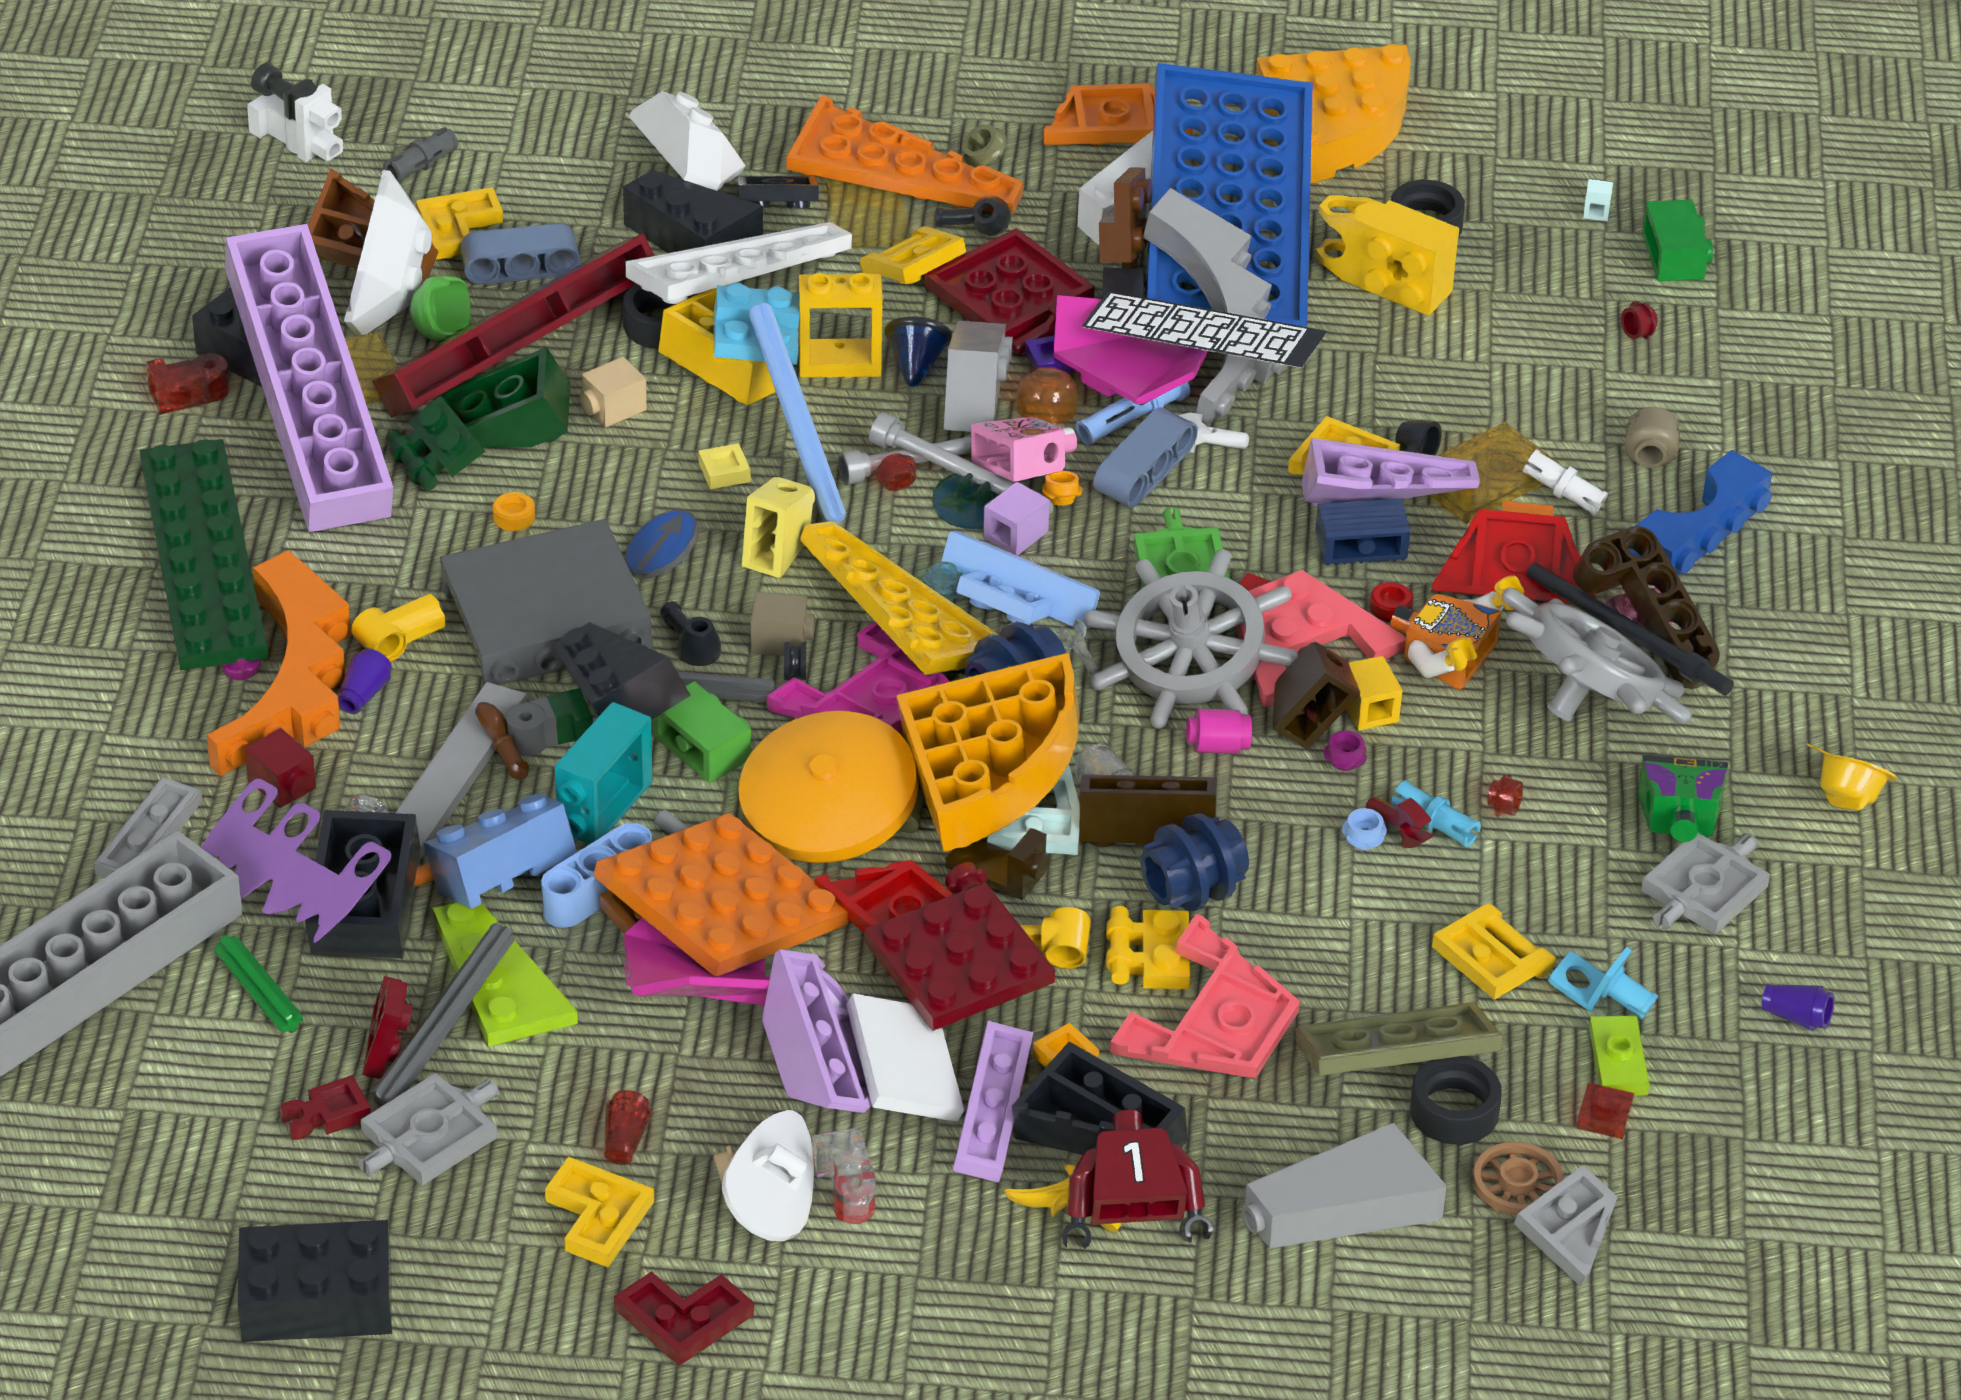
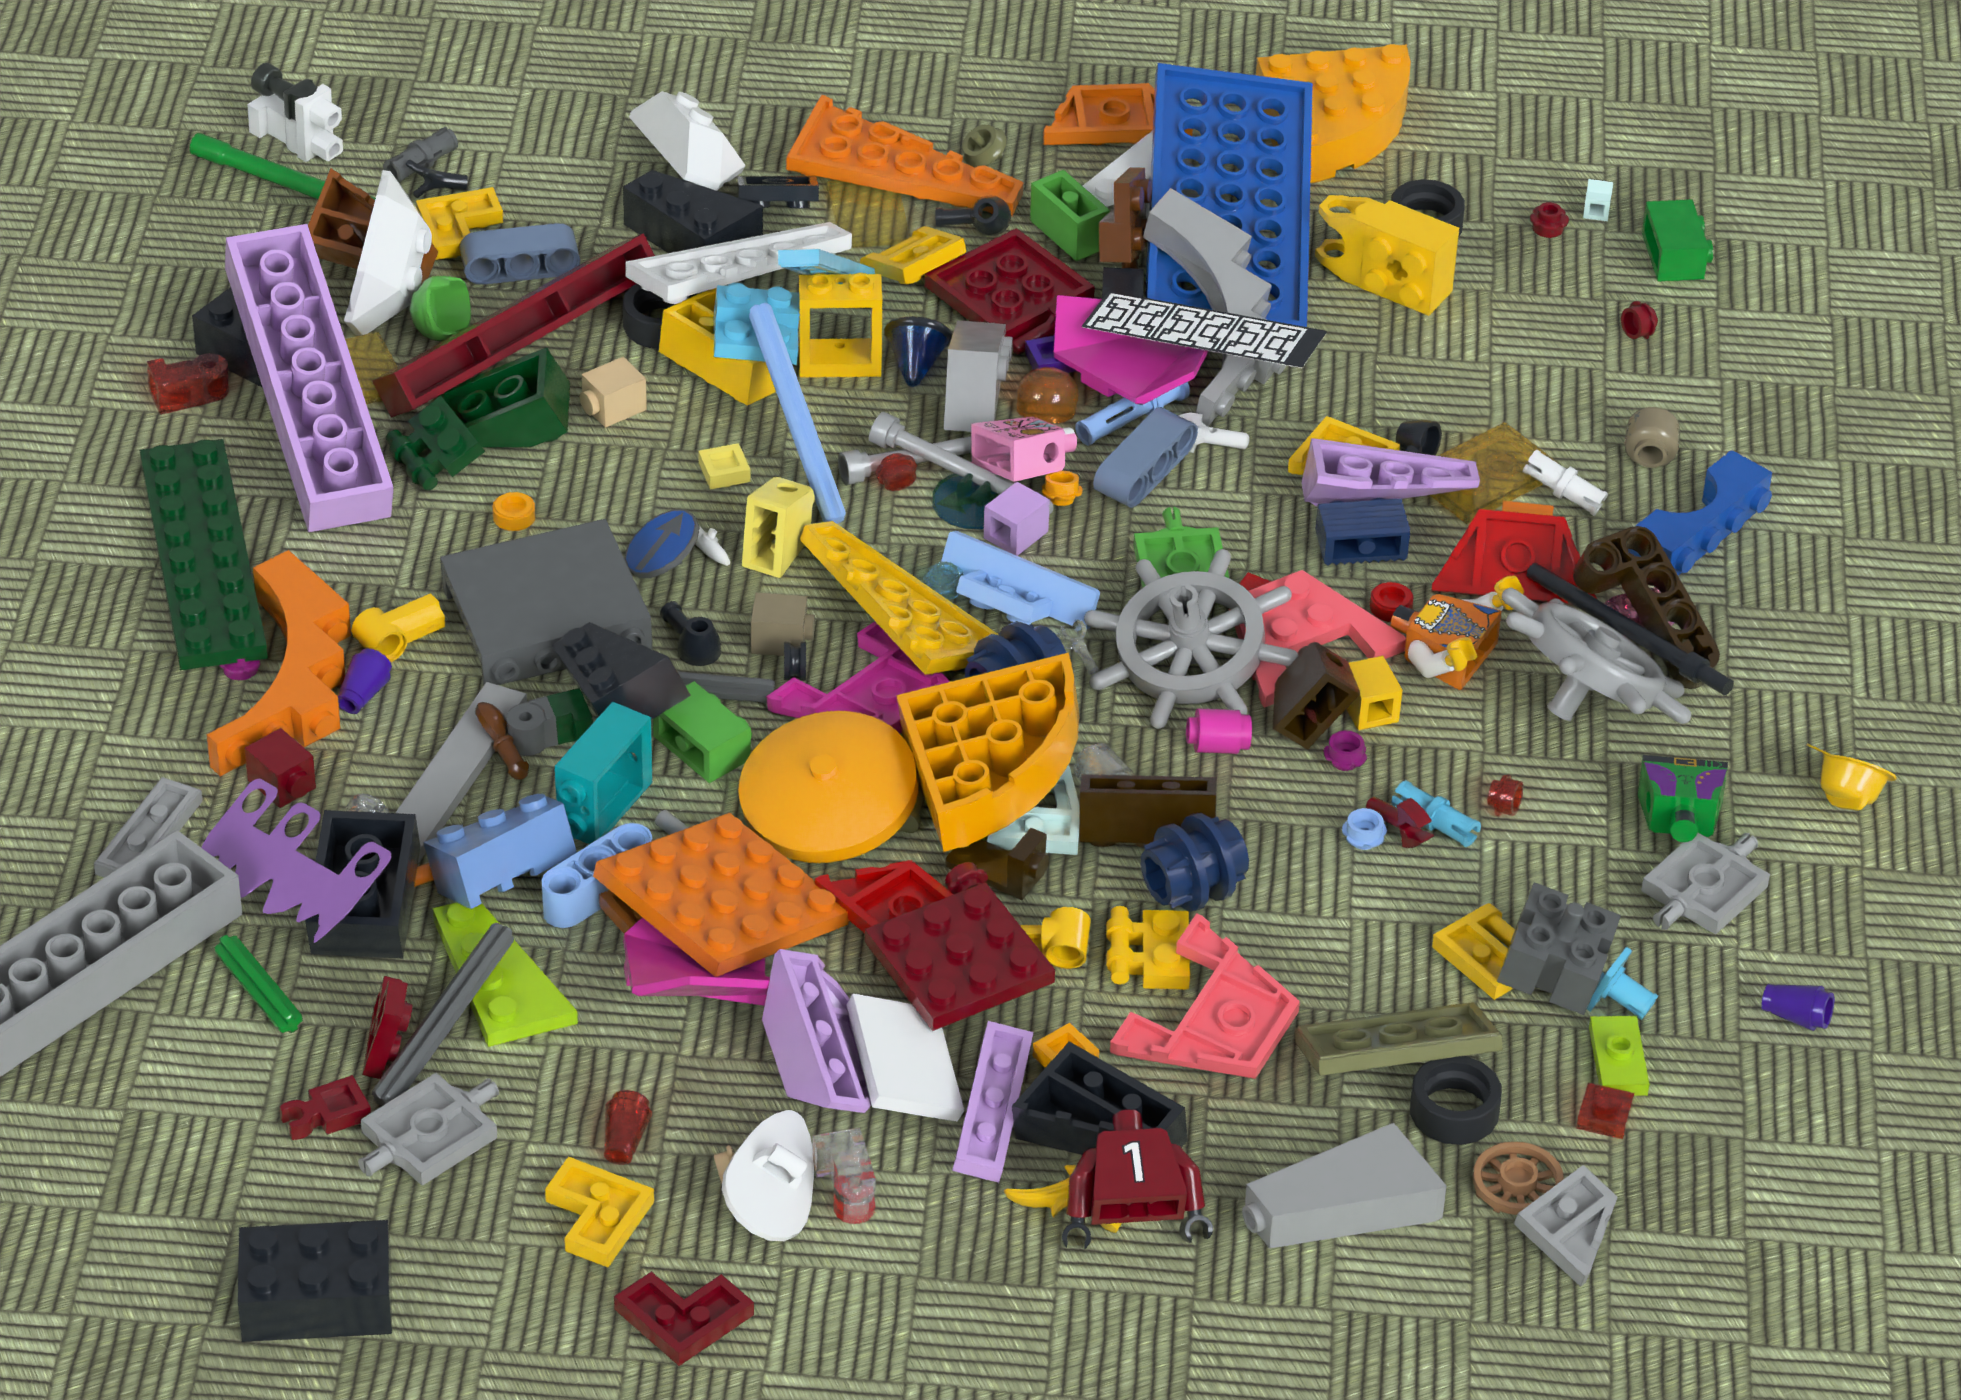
none -> green piece [190,133,376,200]
none -> black bar [406,160,468,198]
none -> white helmet [695,526,730,566]
none -> medium azure tile [778,249,875,284]
none -> bright green brick [1030,169,1110,261]
none -> dark grey brick [1497,882,1621,1015]
none -> dark red plate [1530,202,1569,238]

